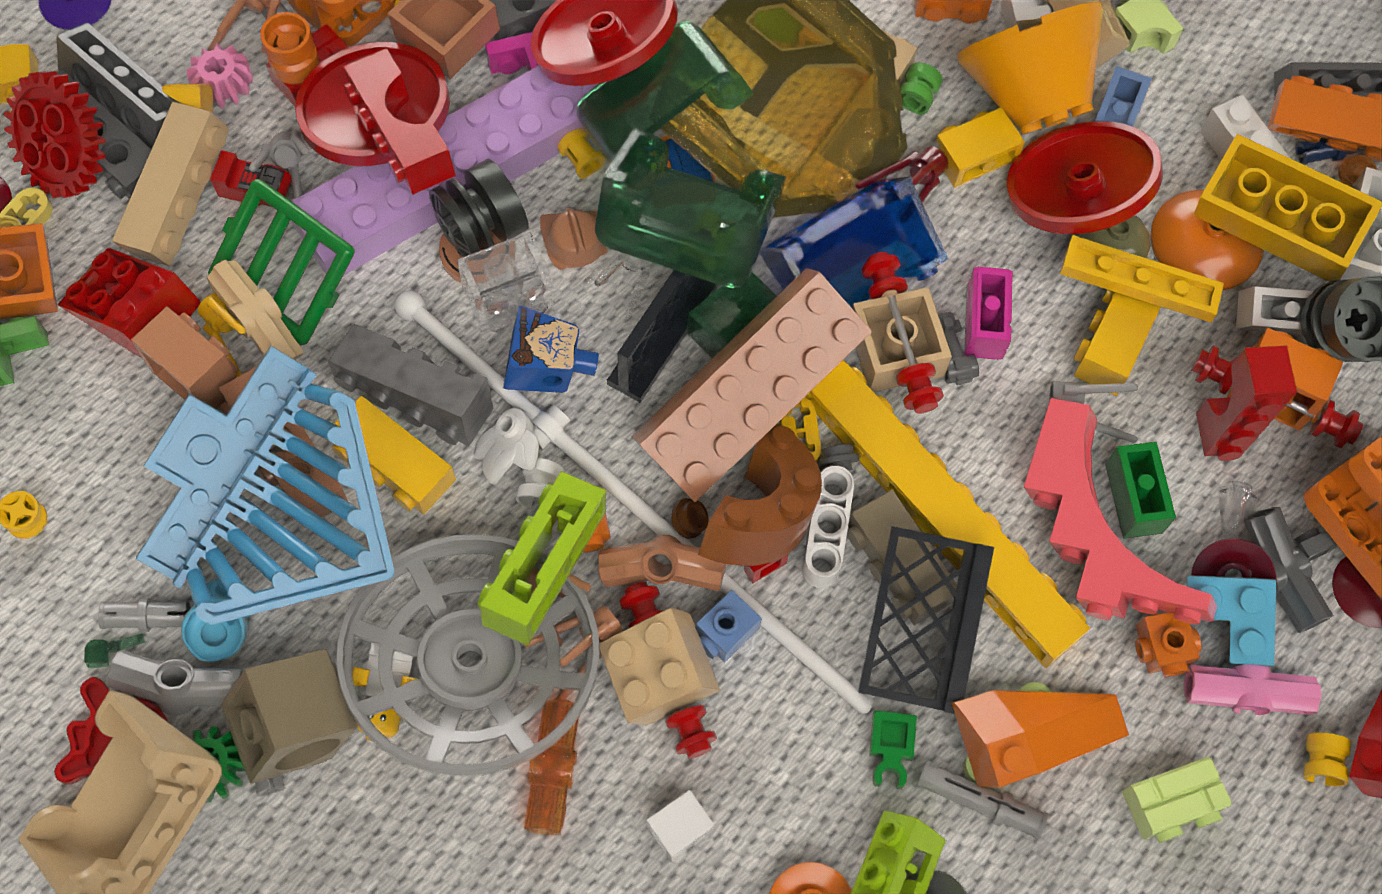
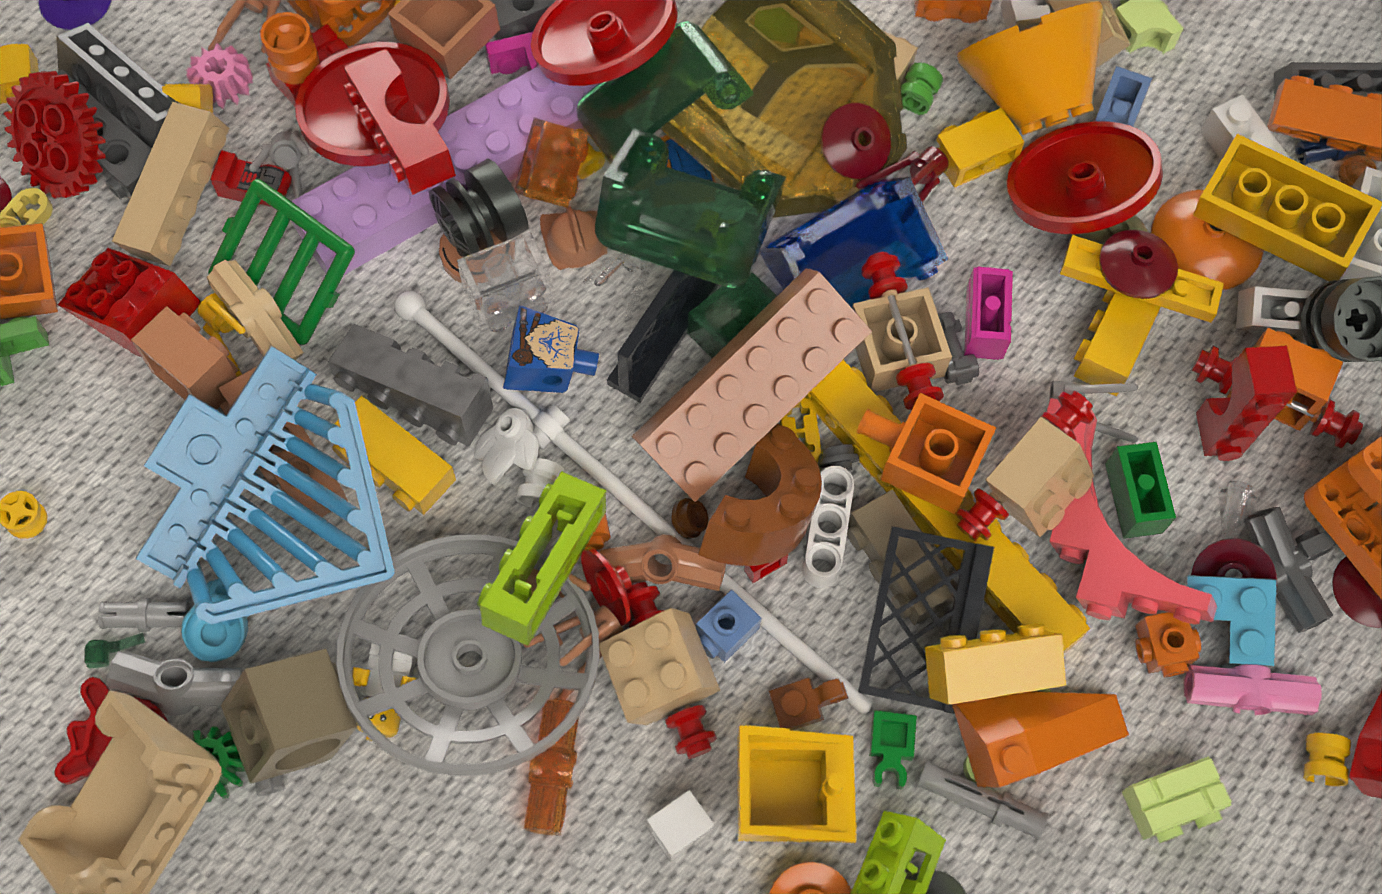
none -> clear orange brick [514,117,589,208]
none -> red dish [581,548,632,626]
none -> yellow piece [737,725,857,843]
none -> dark orange plate [769,677,848,731]
none -> dark red dish [821,103,891,179]
none -> orange brick [856,393,996,515]
none -> yellow brick [925,624,1067,705]
none -> tan brick [955,391,1094,541]
none -> dark red dish [1099,230,1178,299]

